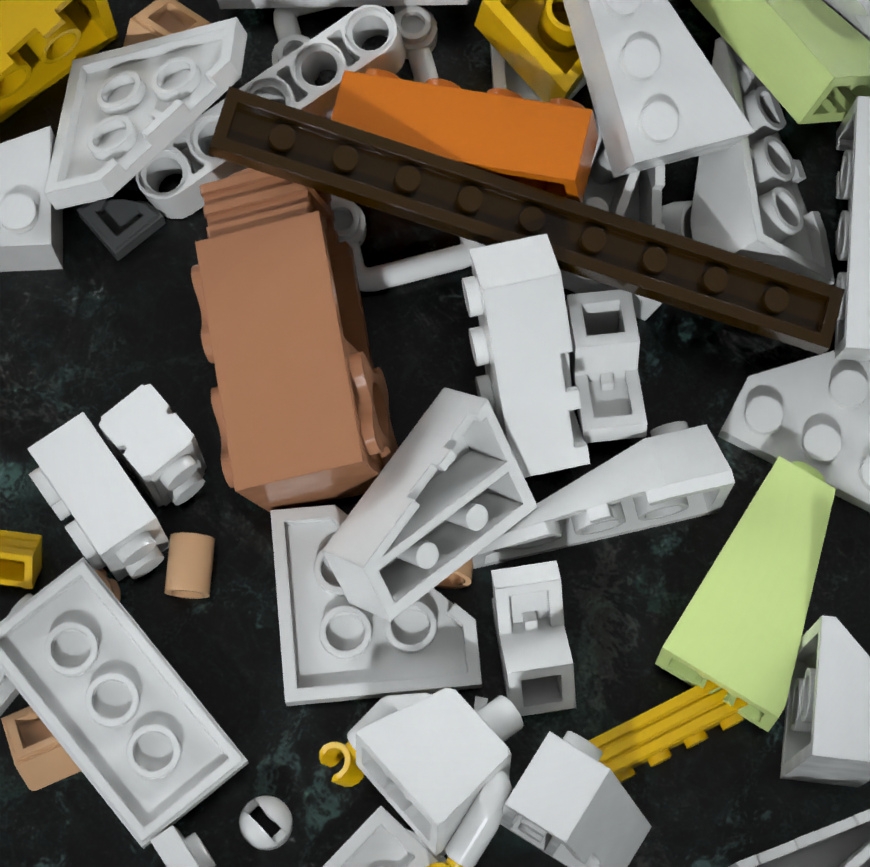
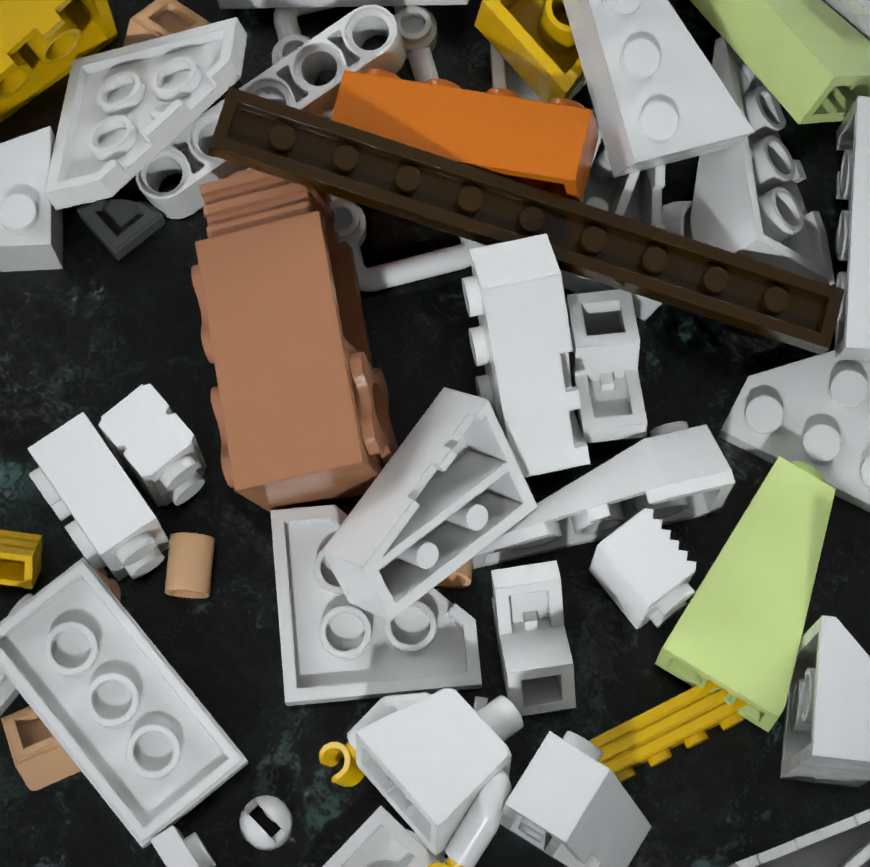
none -> white brick [589,508,696,630]

